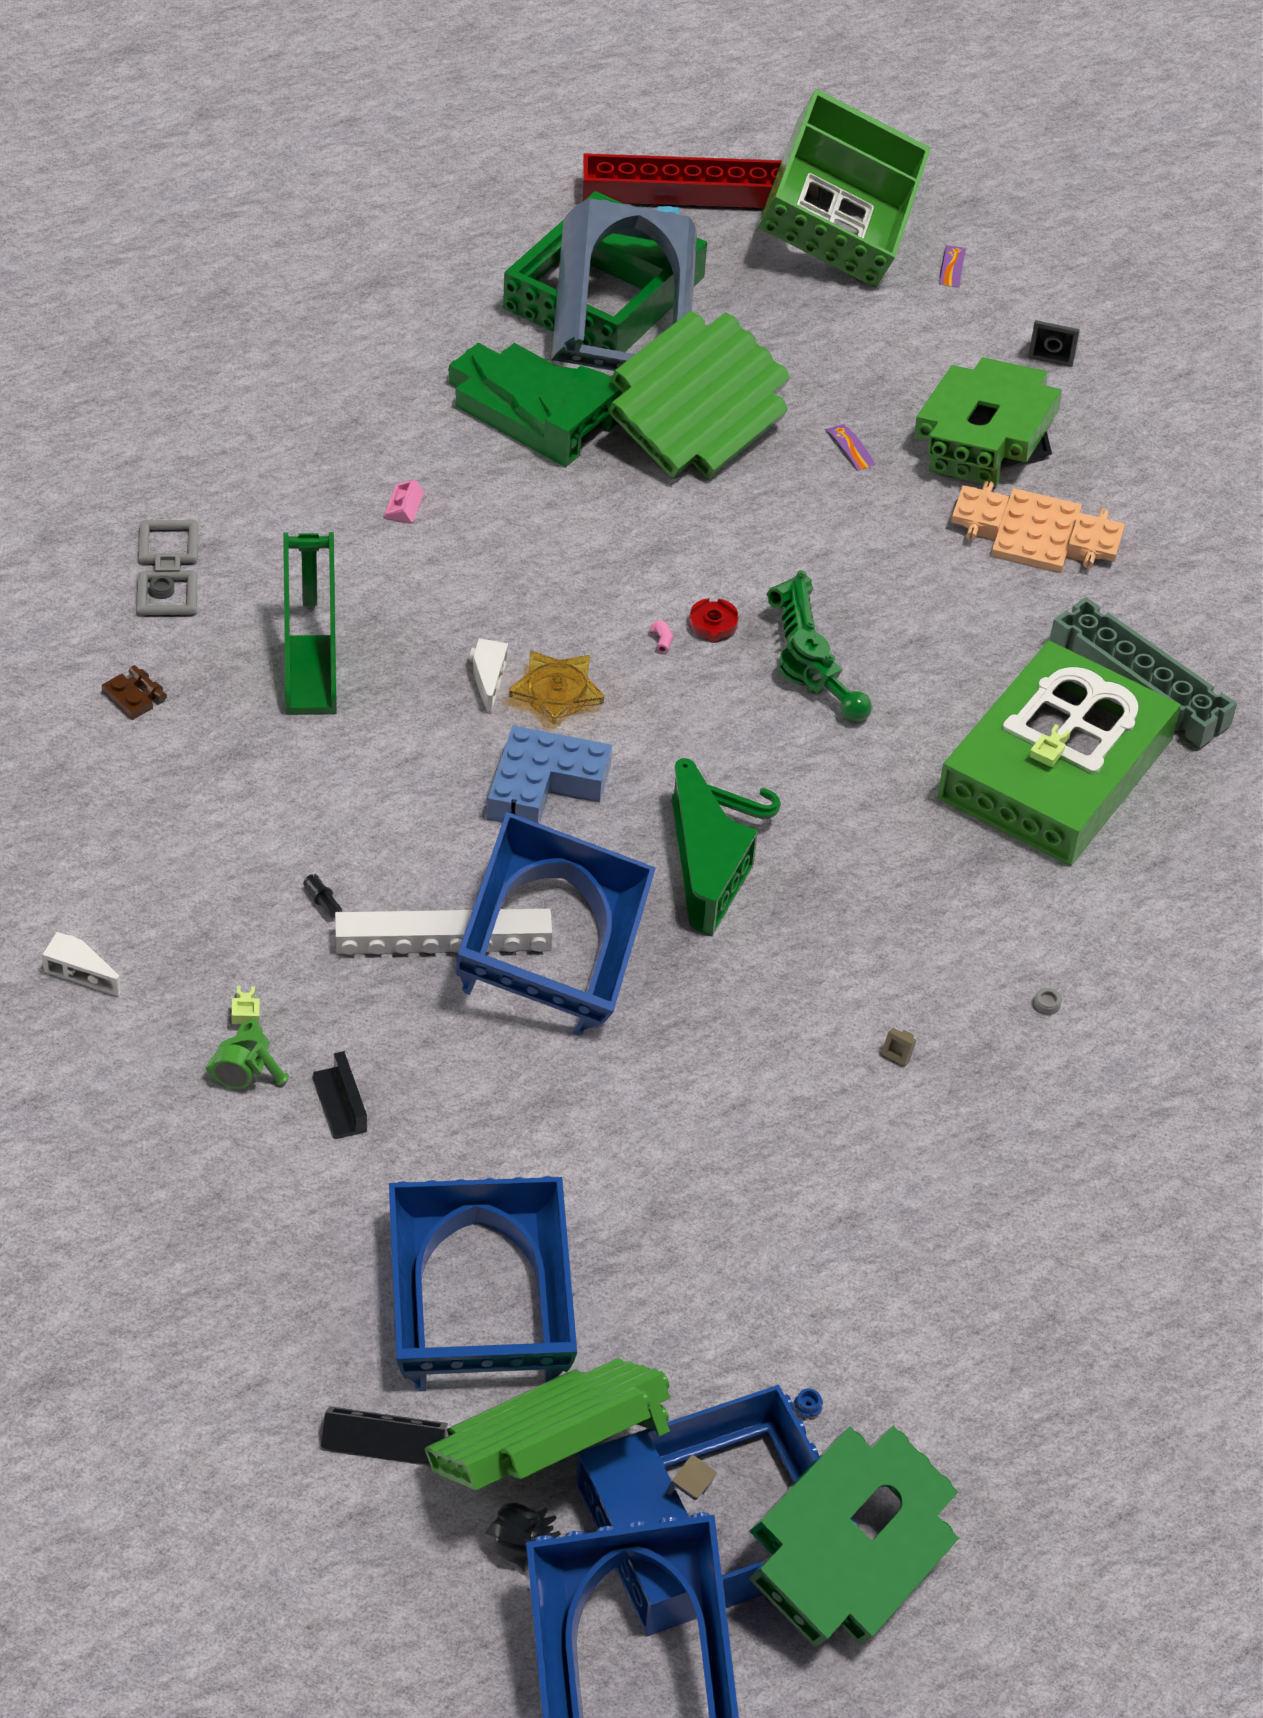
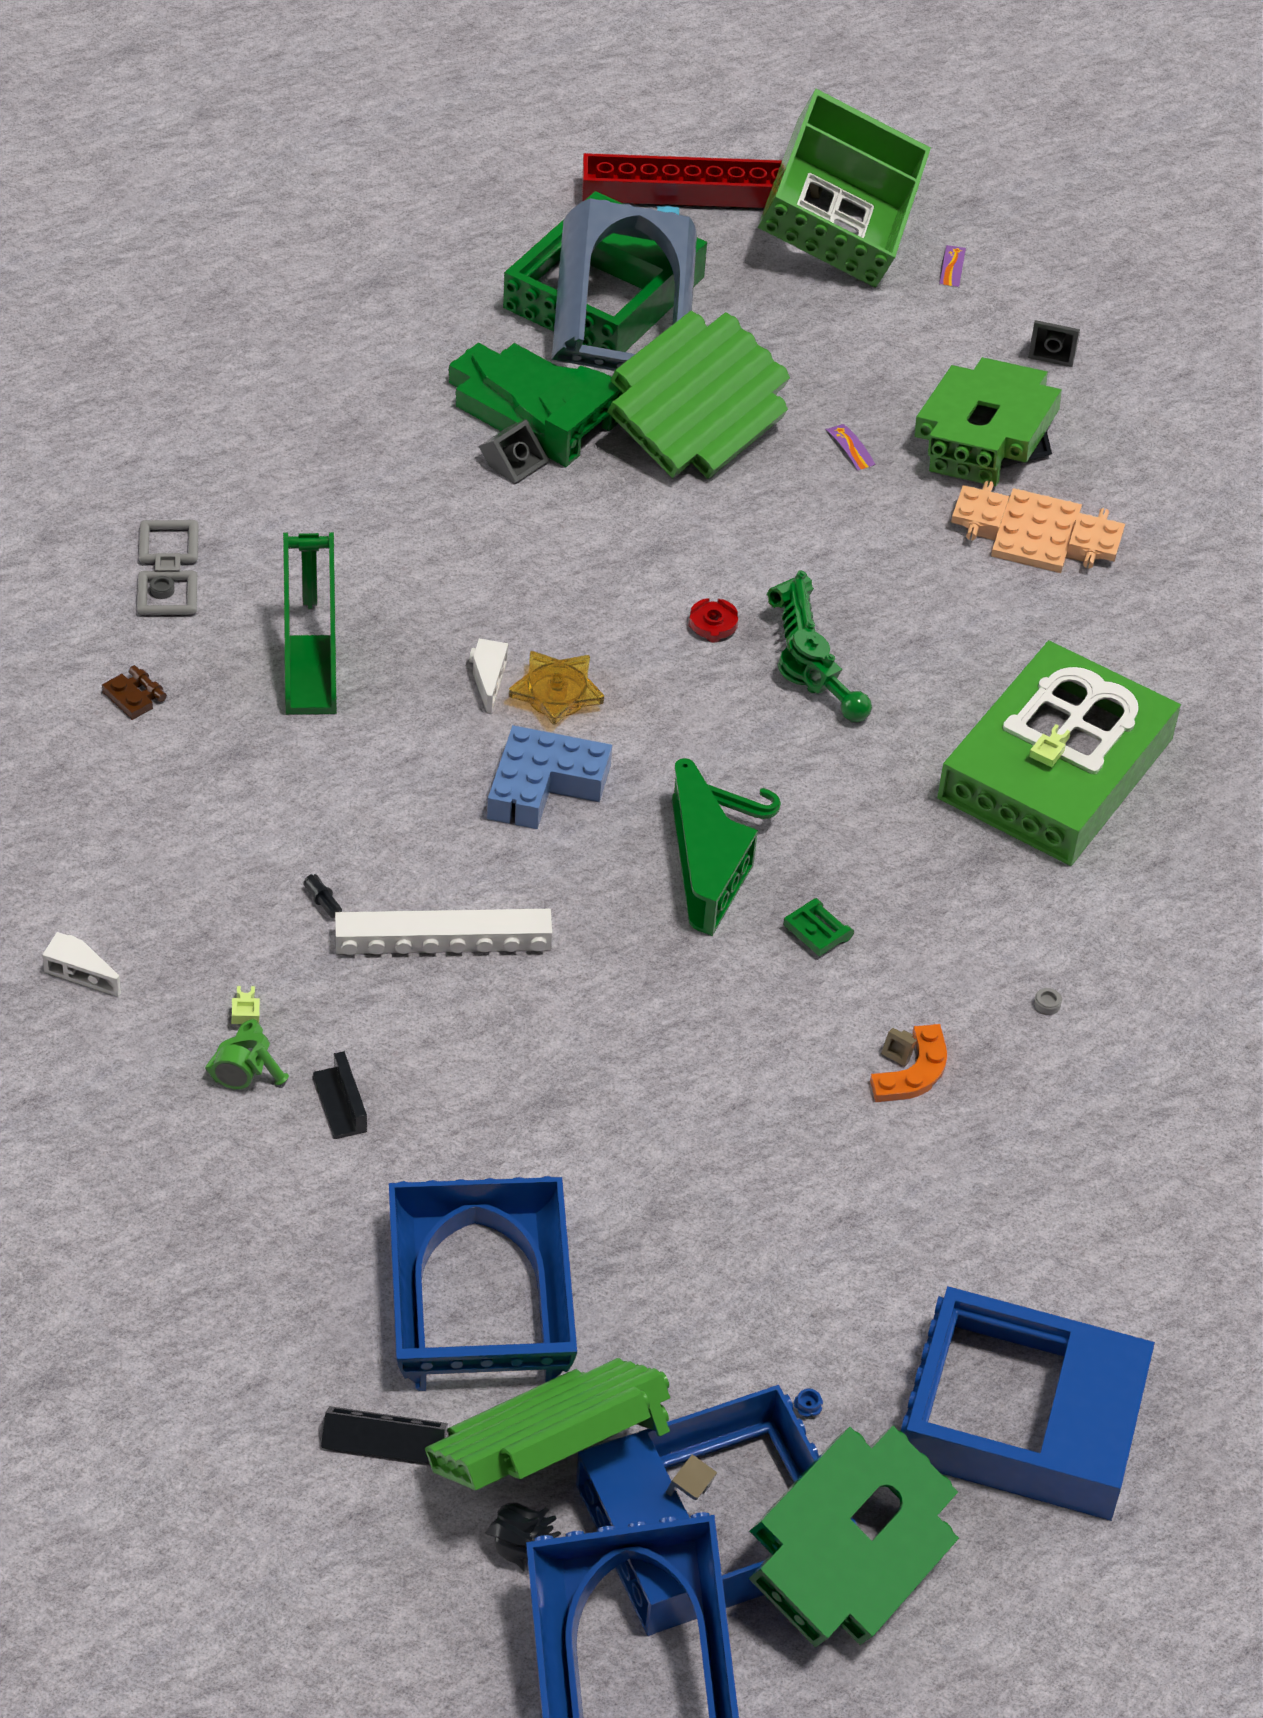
bright pink slope [384,479,424,523] -> none
blue panel [456,811,656,1035] -> none
bright pink arm [650,620,673,654] -> none
sand green brick [1049,597,1237,748] -> none
none -> dark grey slope [478,419,549,483]
none -> green plate [783,898,854,957]
none -> orange plate [870,1024,947,1102]
none -> blue panel [901,1286,1155,1521]

